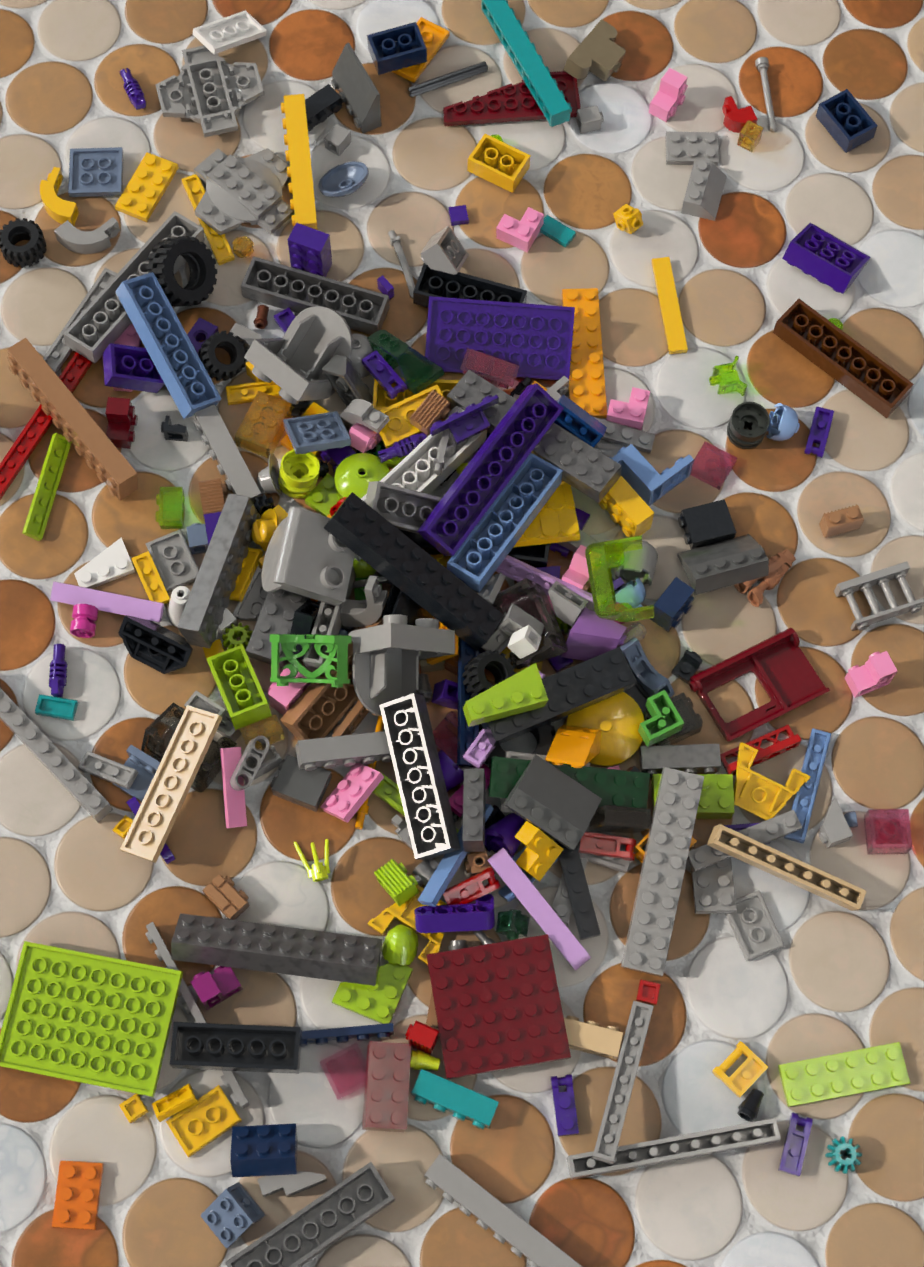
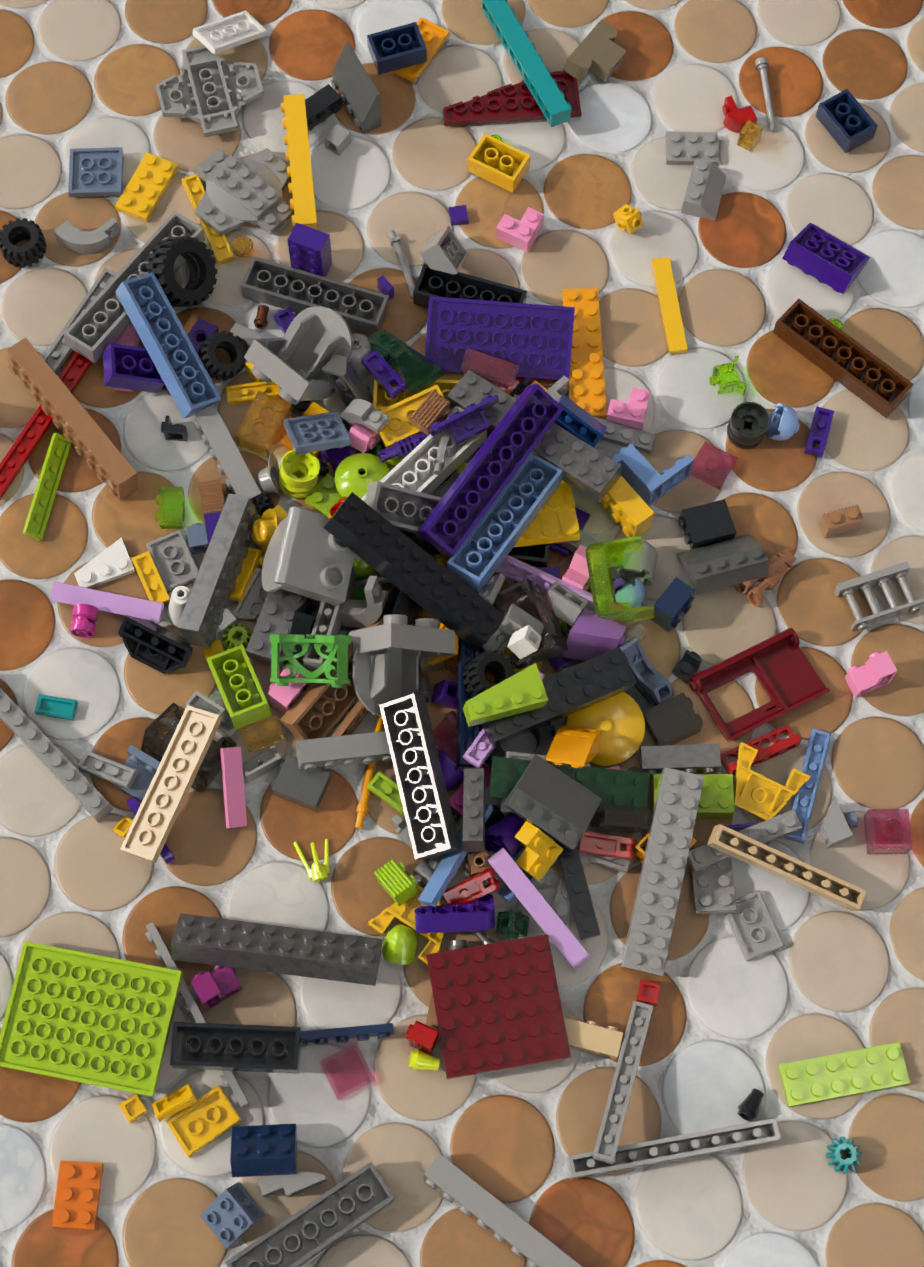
yellow arch [40,167,79,226] -> none
dark purple hinge [49,644,68,697] -> none
dark red brick [105,397,138,449] -> none
dark purple hinge [120,68,146,110] -> none
medium nougat brick [203,874,249,920] -> none
light grey beam [230,736,270,791] -> none
sand blue dish [318,162,369,197] -> none
bright pink plate [321,763,384,823] -> none
lime plate [332,963,413,1024] -> none
brick [362,1041,411,1132] -> none
black axle [408,61,488,97] -> none
teal brick [412,1069,499,1129] -> none
teal tile [540,215,576,248] -> none
dark purple plate [551,1074,579,1137] -> none
light grey brick [576,106,604,134] -> none
bright green brick [638,690,684,748] -> none
bright pink brick [649,68,688,122] -> none
yellow plate [712,1041,768,1098] -> none
plate [778,1112,813,1177] -> none

